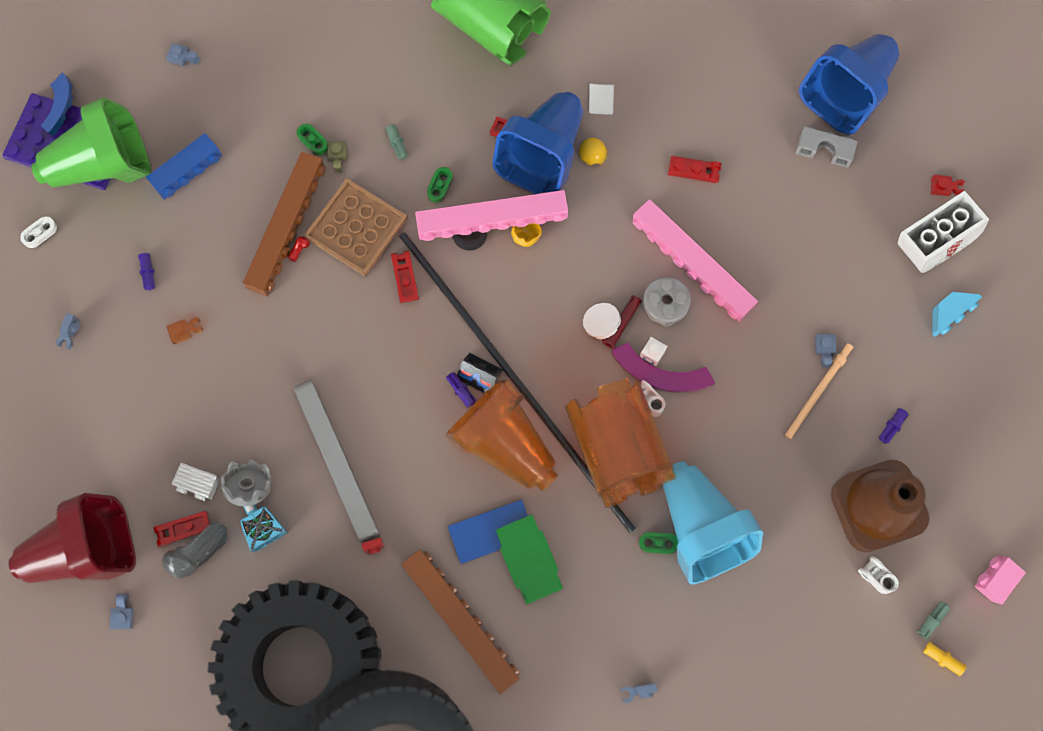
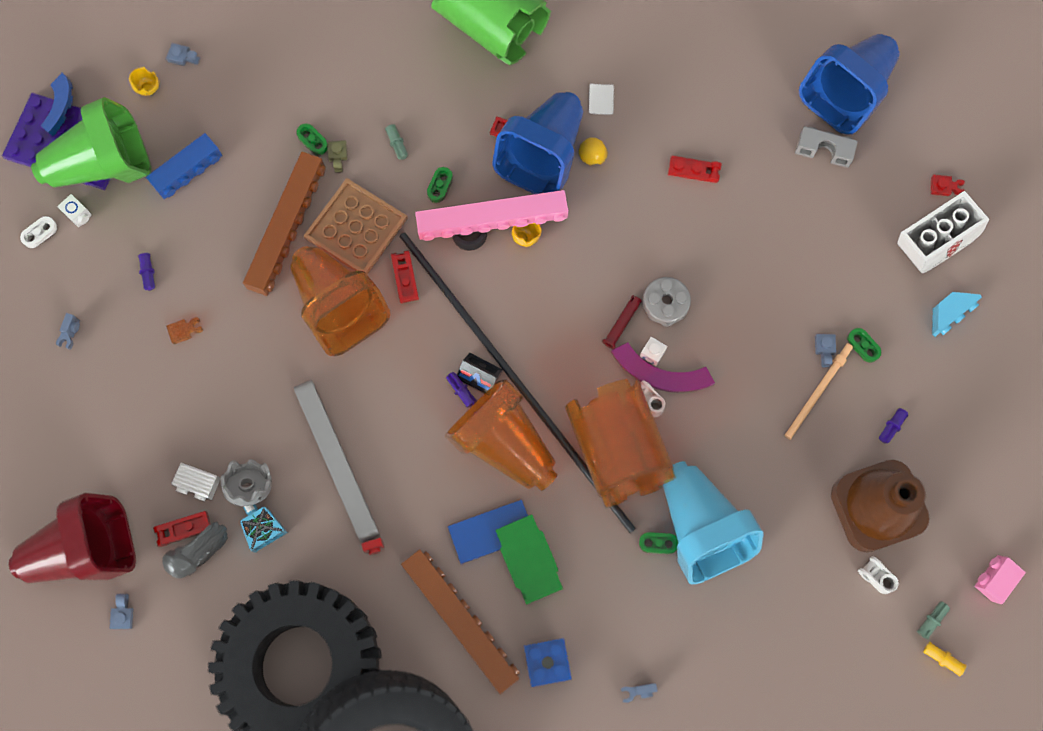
red arm [287,236,310,262] -> none
white tile [583,303,621,339] -> none
bright pink brick [632,199,758,322] -> none
none -> white brick [57,194,92,228]
none -> yellow hair [129,67,159,96]
none -> clear orange cone [290,246,391,356]
none -> blue piece [524,638,572,687]
none -> green plate [847,328,881,363]

